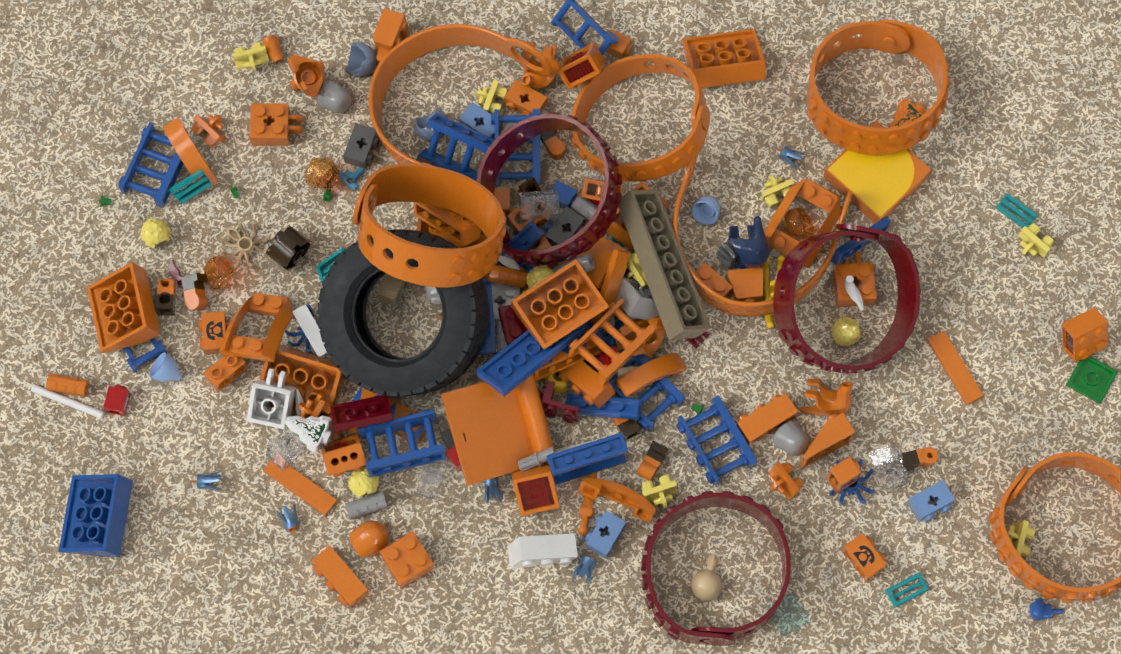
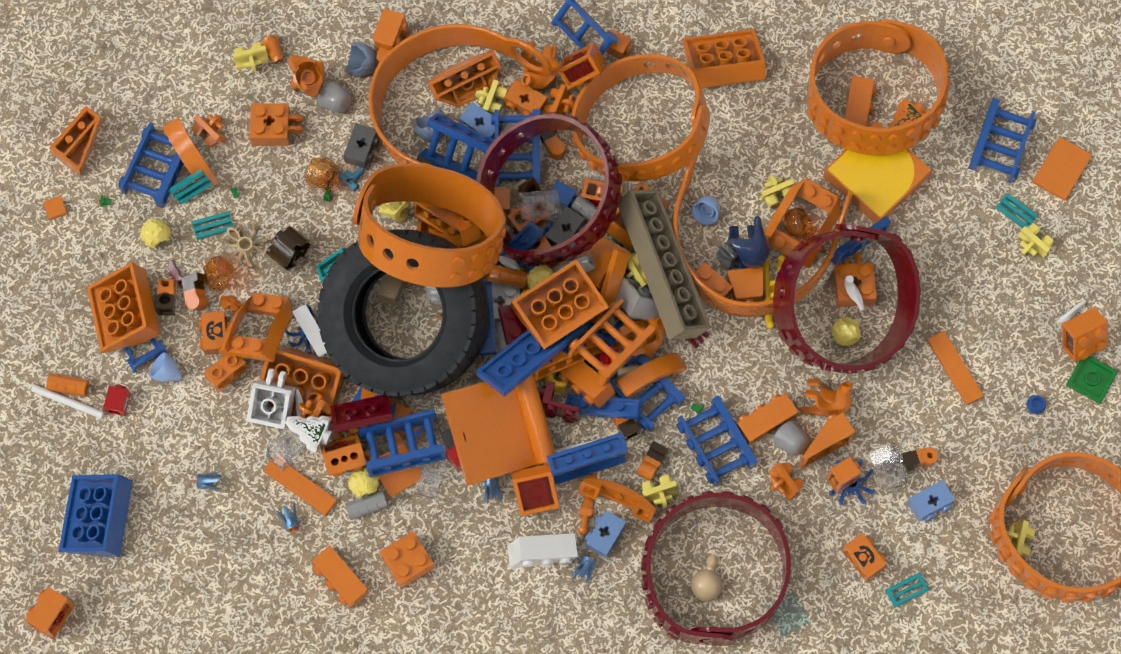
orange hair [349,520,390,557] -> none
light grey axle [518,446,556,471] -> none
flat silver piece [777,146,806,170] -> none
blue piece [1029,598,1064,621] -> none
none -> orange piece [25,587,75,640]
none -> orange tile [43,196,67,220]
none -> orange wedge [49,106,102,176]
none -> teal tile [192,211,233,240]
none -> orange plant [220,295,242,312]
none -> orange flag [363,432,424,498]
none -> light yellow hips [378,202,409,222]
none -> orange wedge [427,50,501,107]
none -> orange hips [543,84,575,115]
none -> orange brick [844,76,877,127]
none -> blue fence [968,98,1037,183]
none -> blue plate [1026,395,1046,414]
none -> orange tile [1032,136,1092,201]
none -> white bar [1059,300,1086,323]

